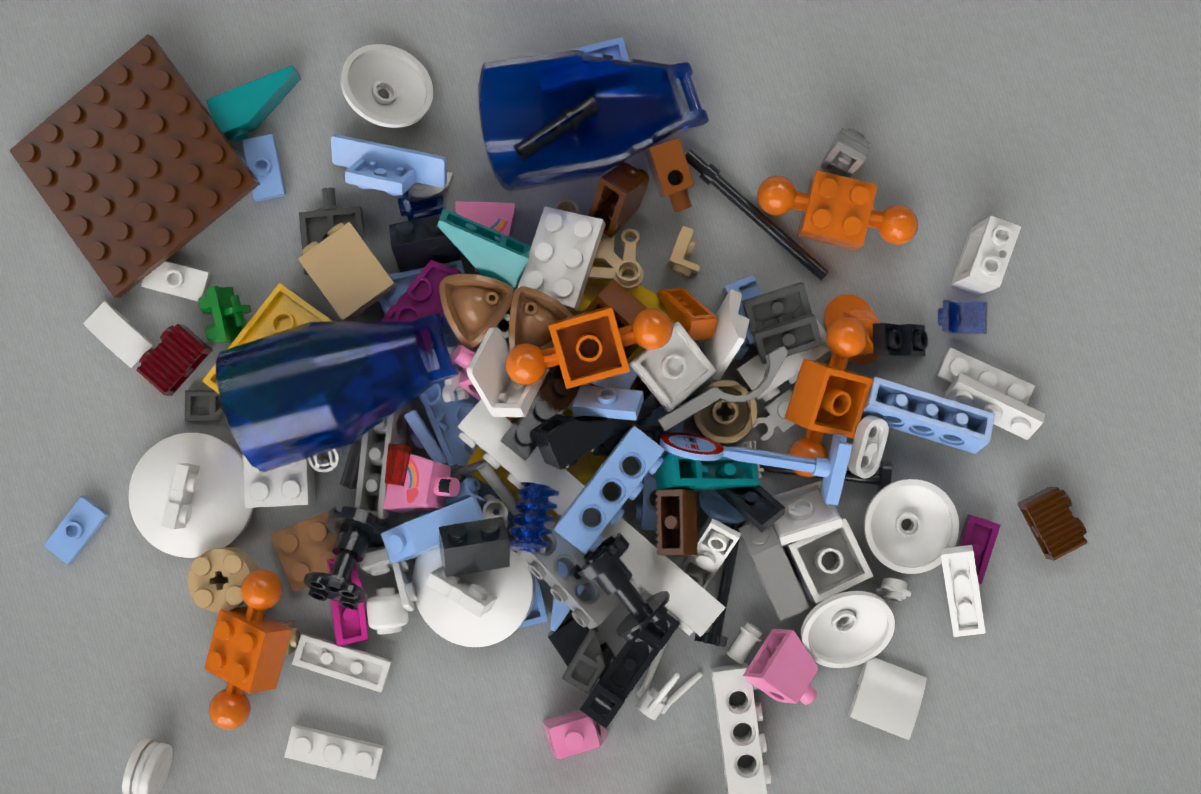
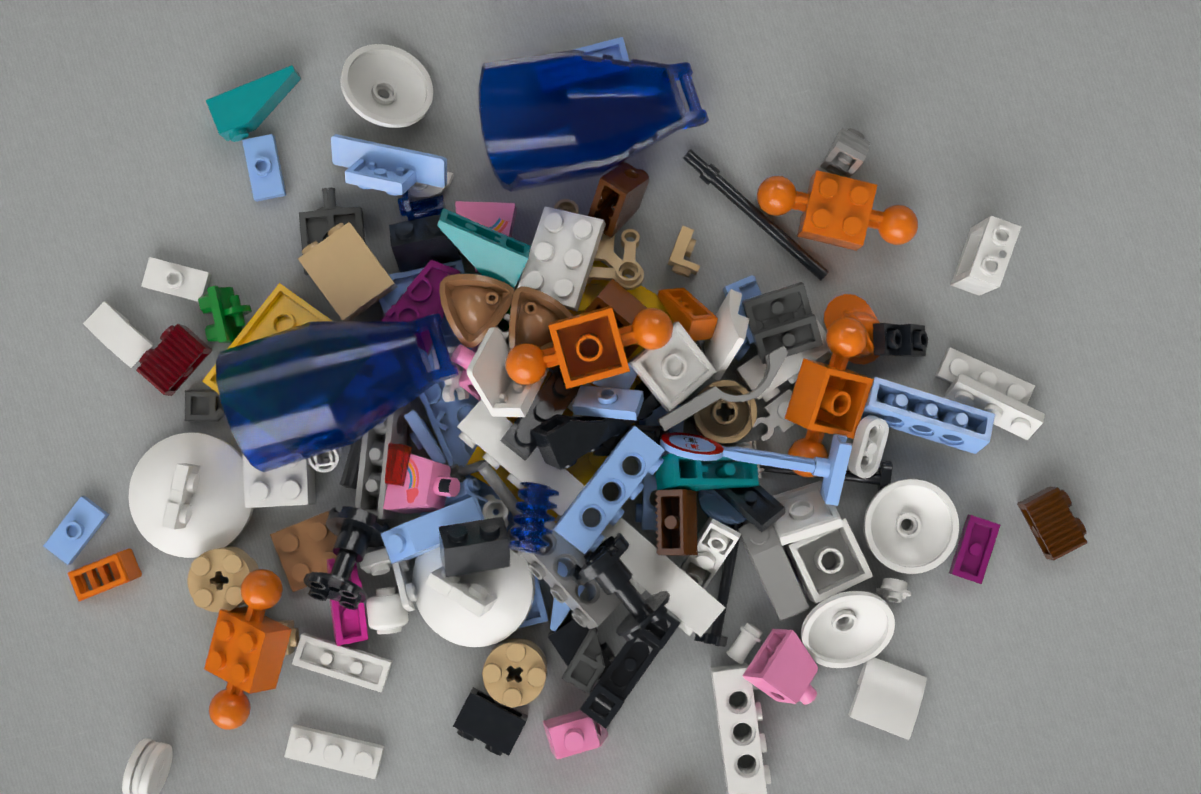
reddish brown plate [9,34,260,298] -> none
black pin [513,95,600,162] -> none
white plant [636,644,702,720] -> none
dark orange torso [644,137,694,213] -> none
clear blue bracket [938,300,988,334] -> none
white plate [940,545,986,637] -> none
none -> orange slope [67,548,142,601]
none -> black brick [453,687,528,756]
none -> tan brick [482,638,547,708]

